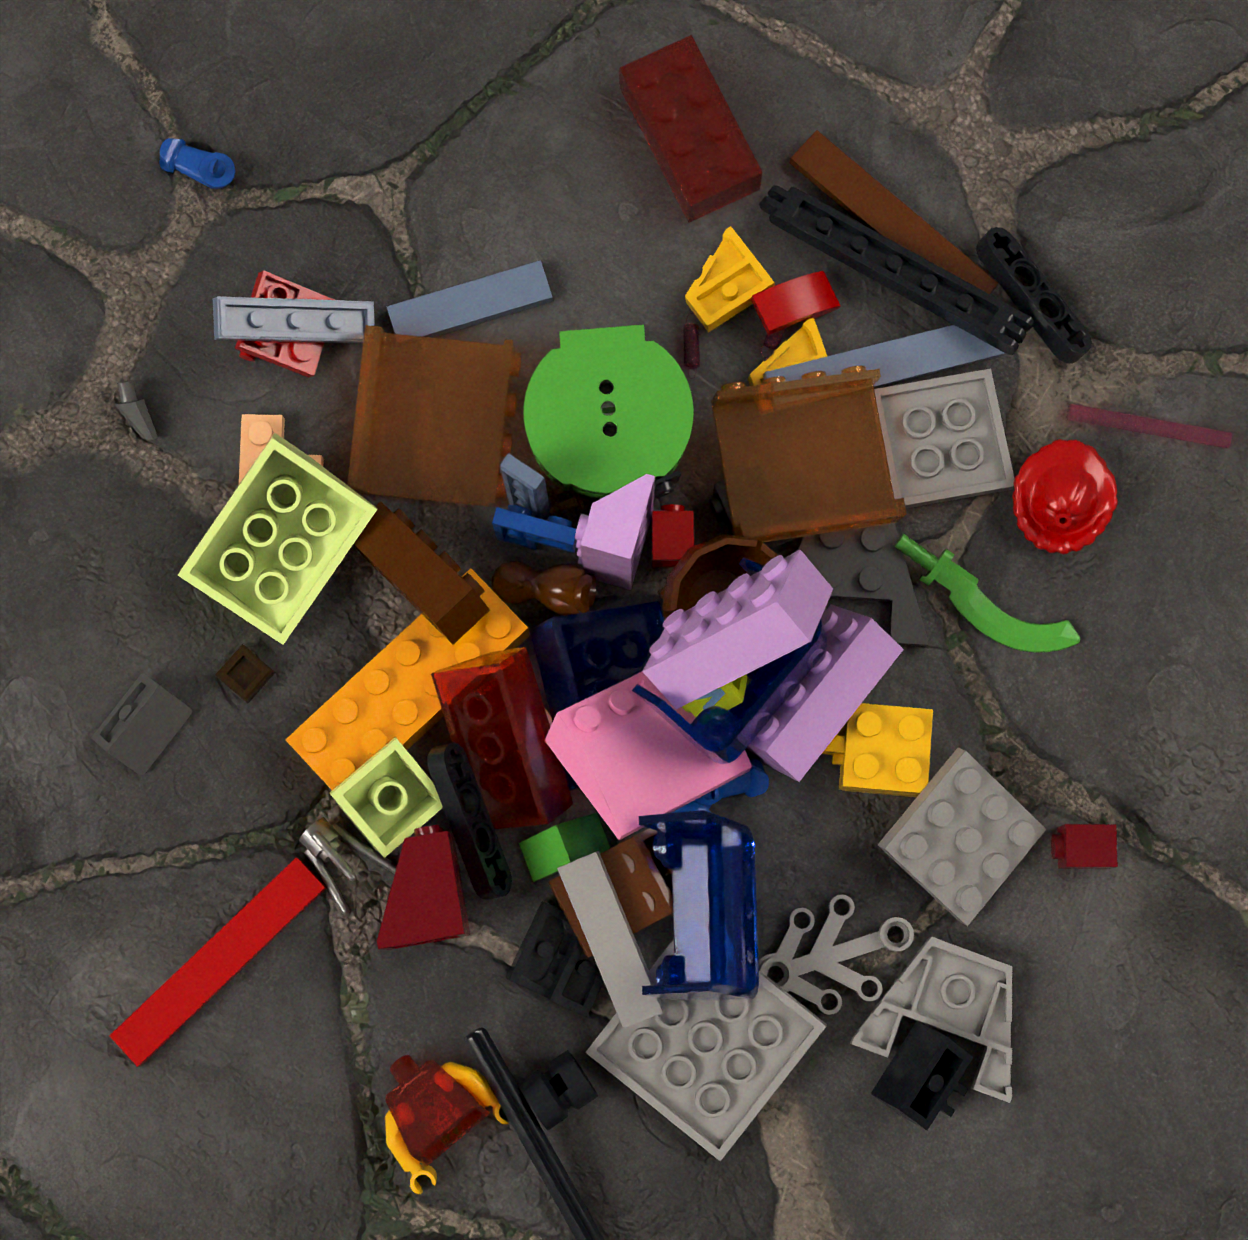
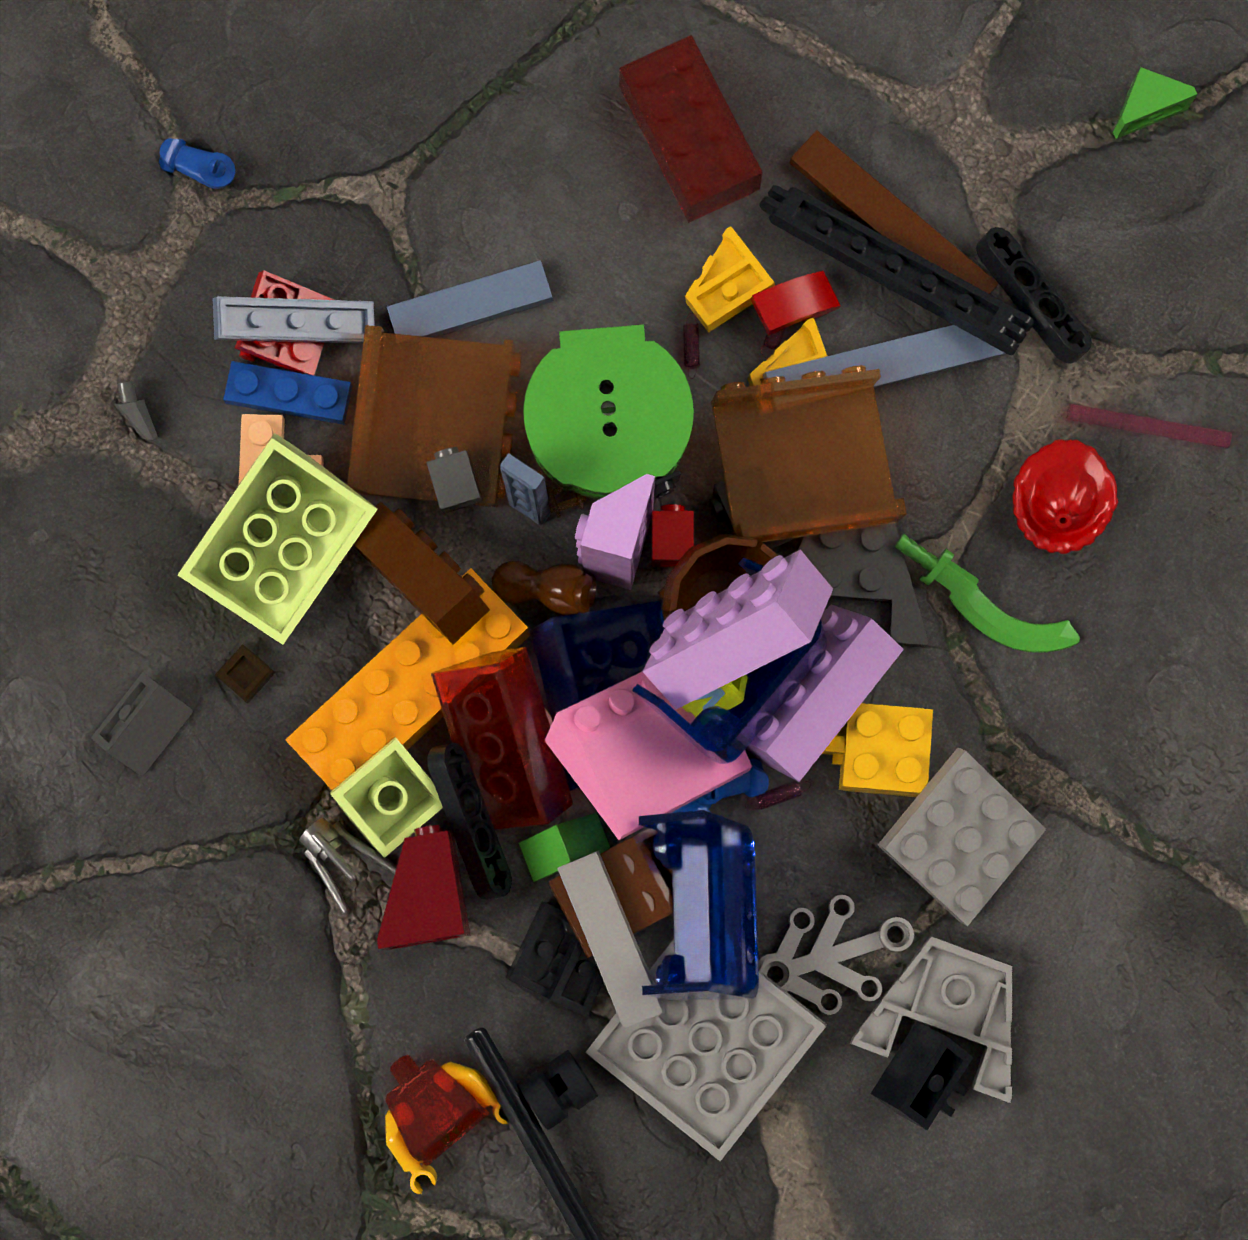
red tile [109,857,327,1067] -> none
blue plate [492,505,577,553] -> none
light grey plate [869,368,1015,511] -> none
dark red brick [1051,824,1118,869] -> none
none -> blue plate [223,361,353,425]
none -> dark grey brick [426,447,483,514]
none -> clear pink piece [745,781,811,810]
none -> bright green slope [1113,67,1197,139]

